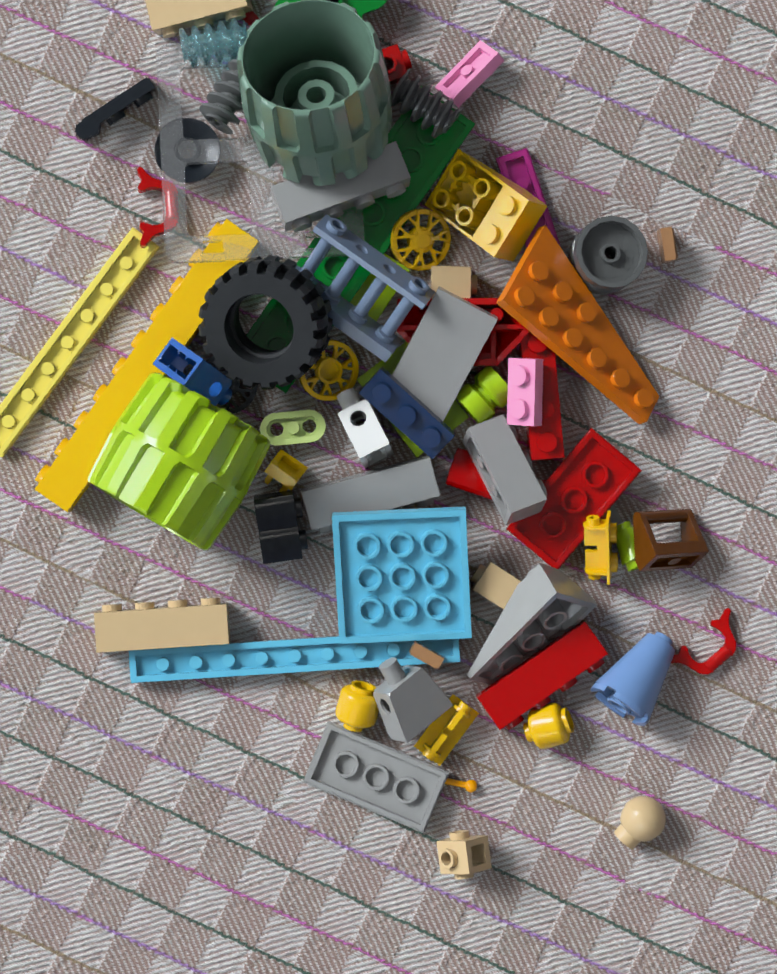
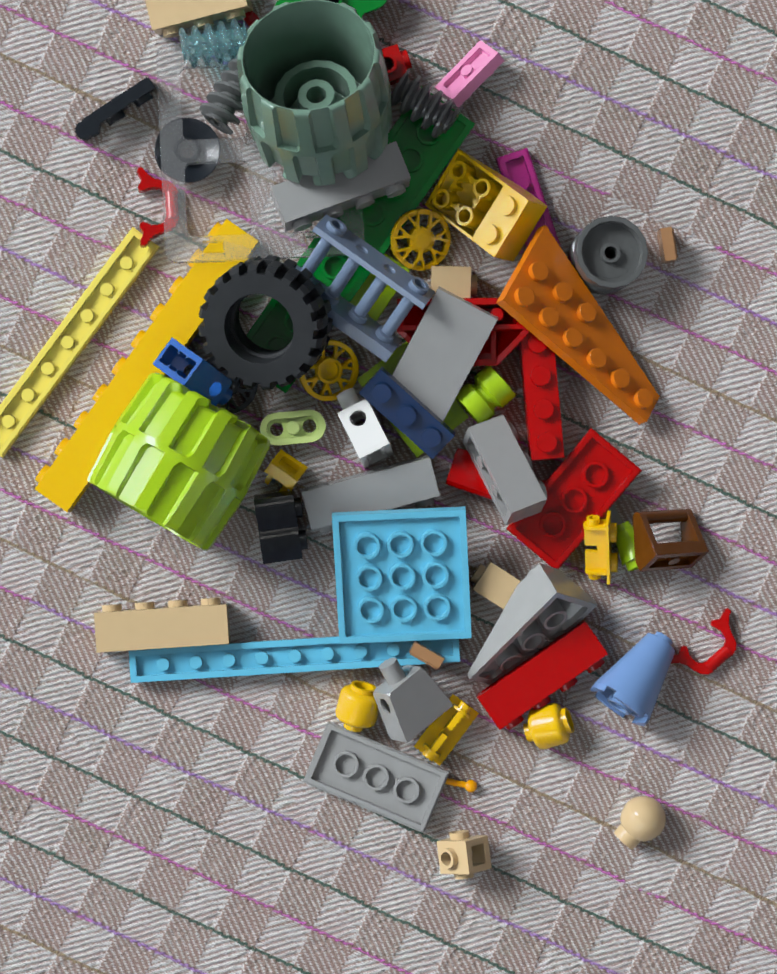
bright pink plate [507,358,543,426] -> none

